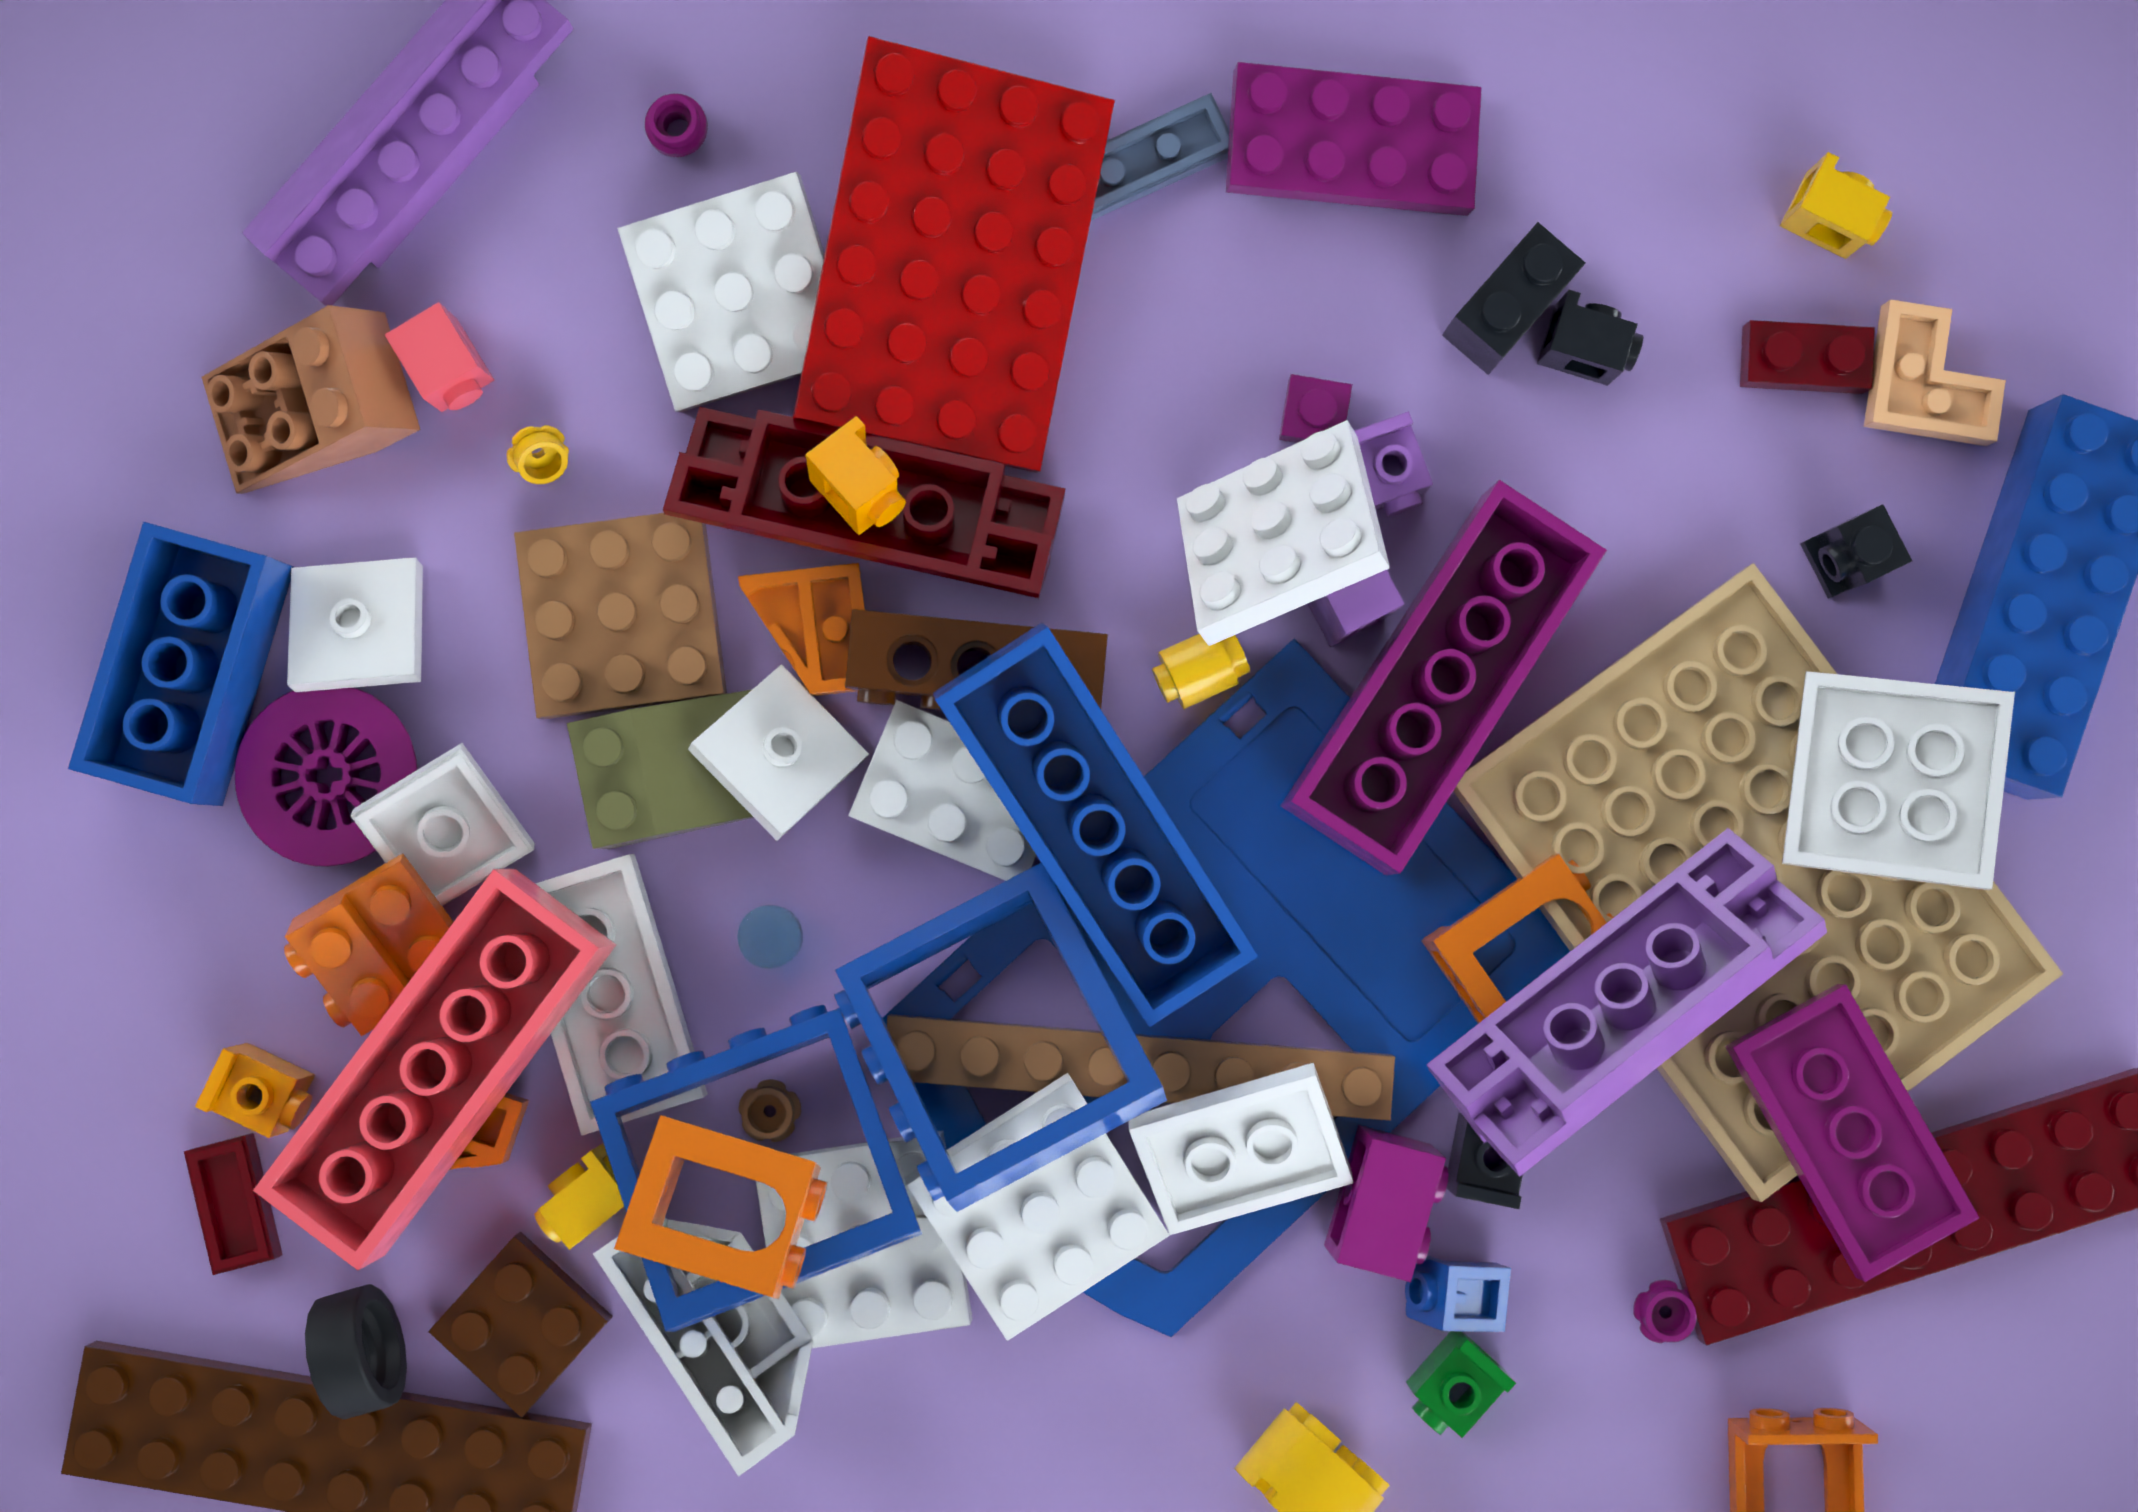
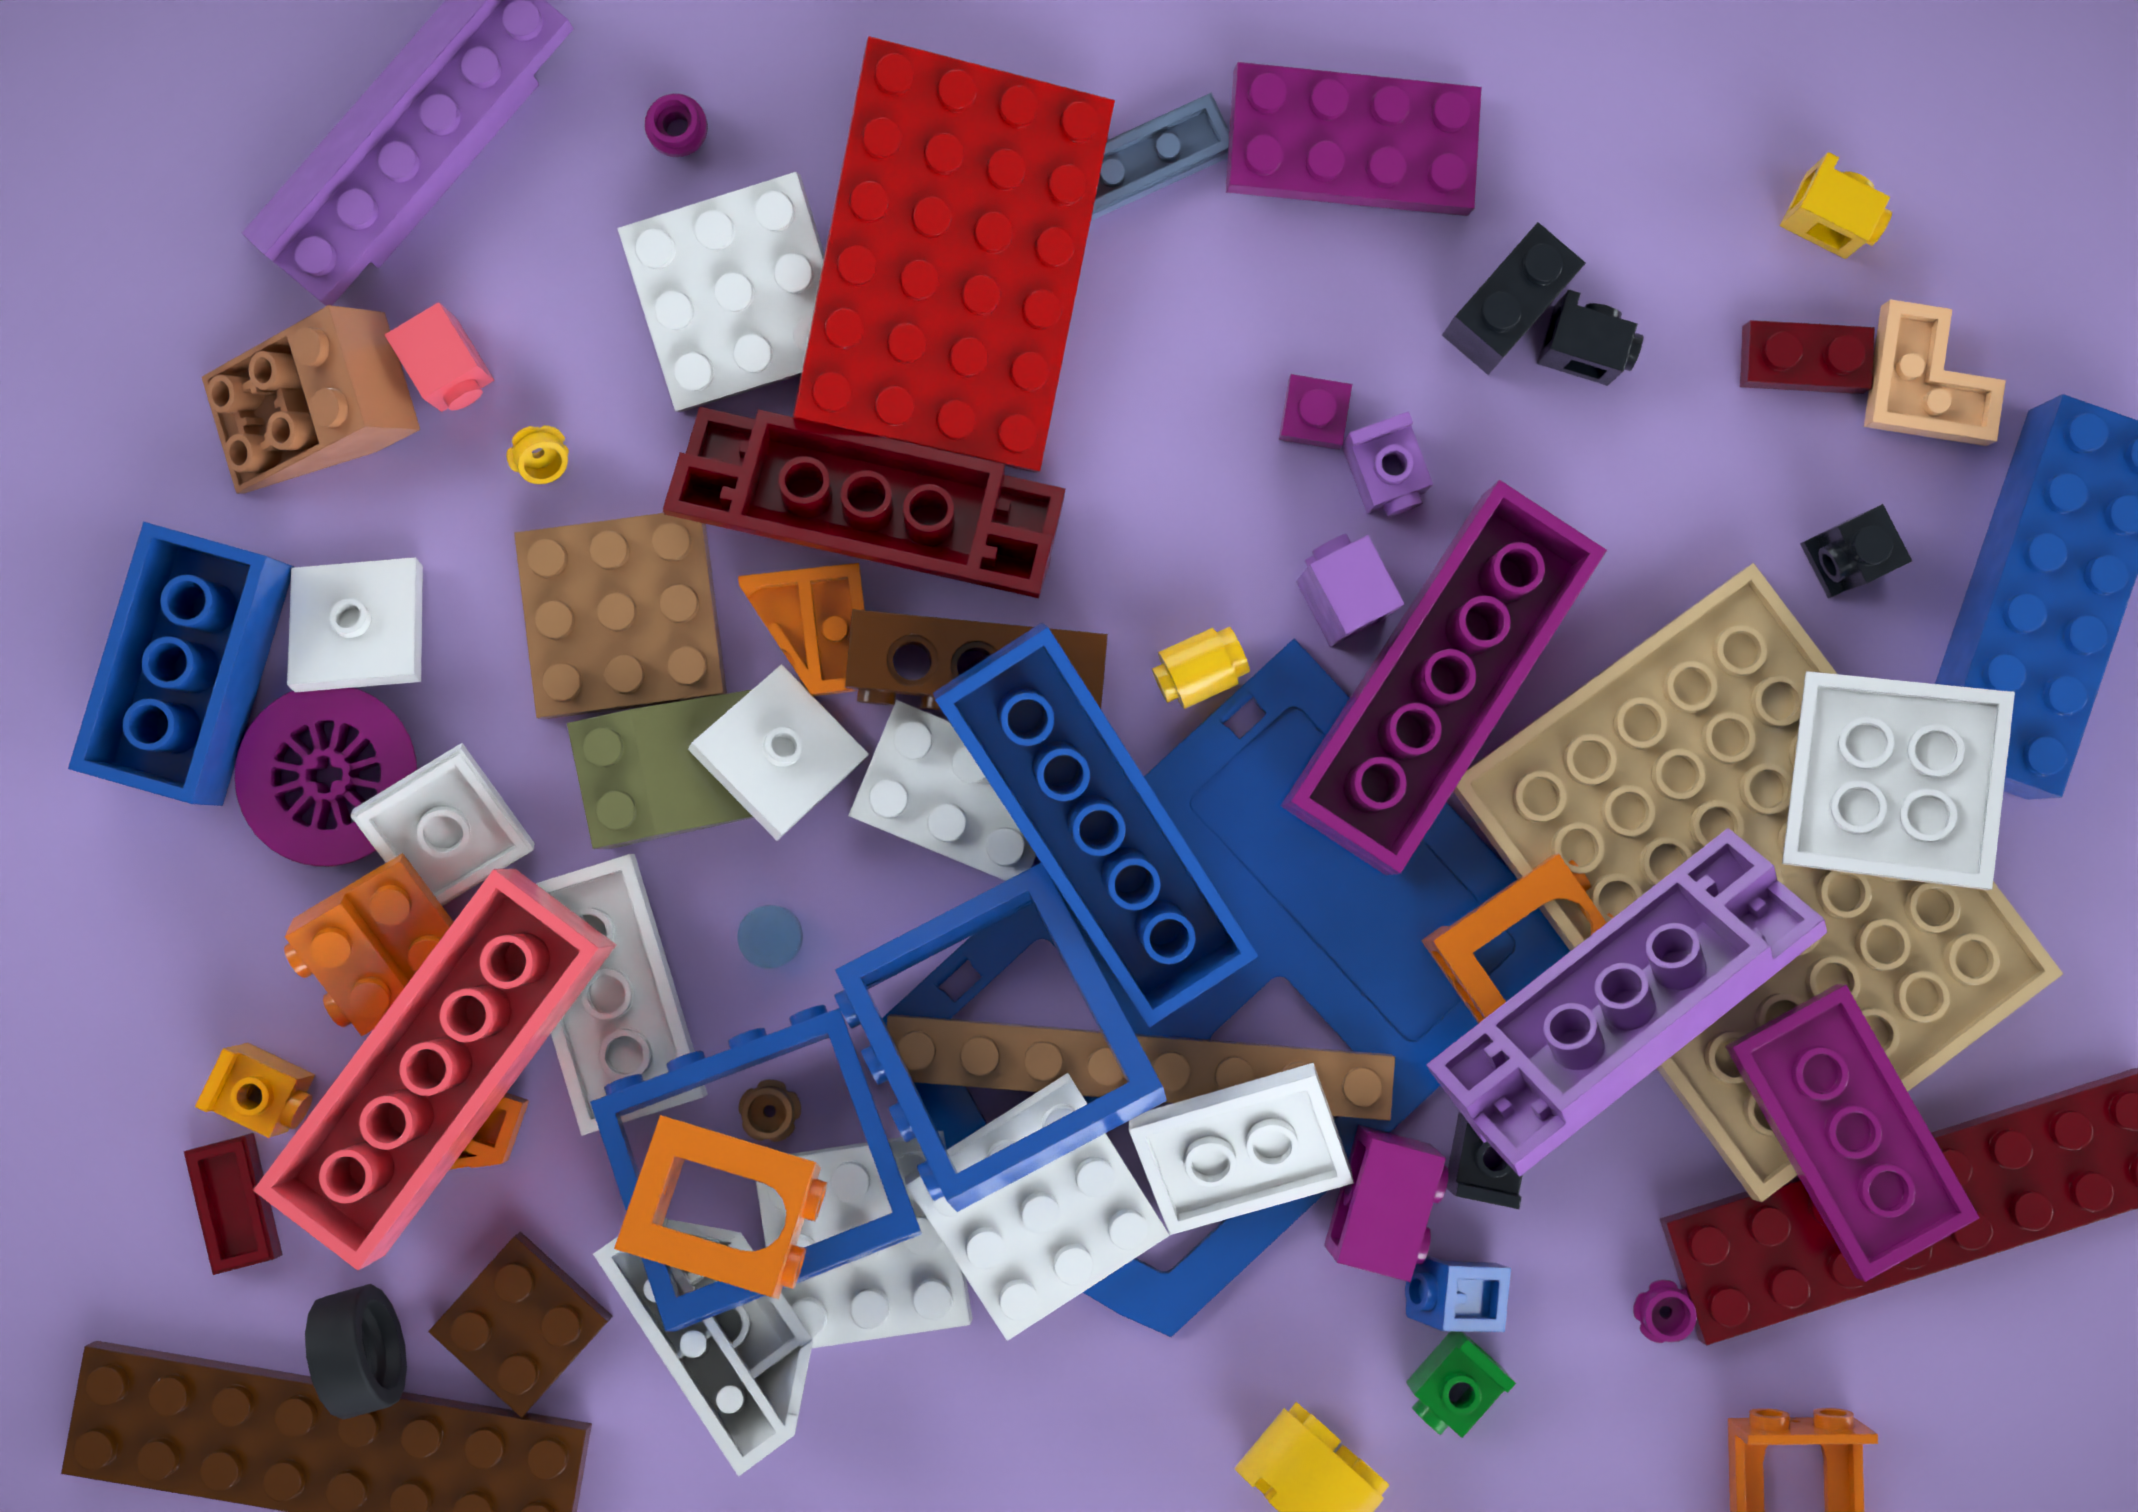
yellow brick [534,1143,624,1250] -> none
light orange brick [806,416,906,535] -> none
white plate [1177,420,1390,646] -> none

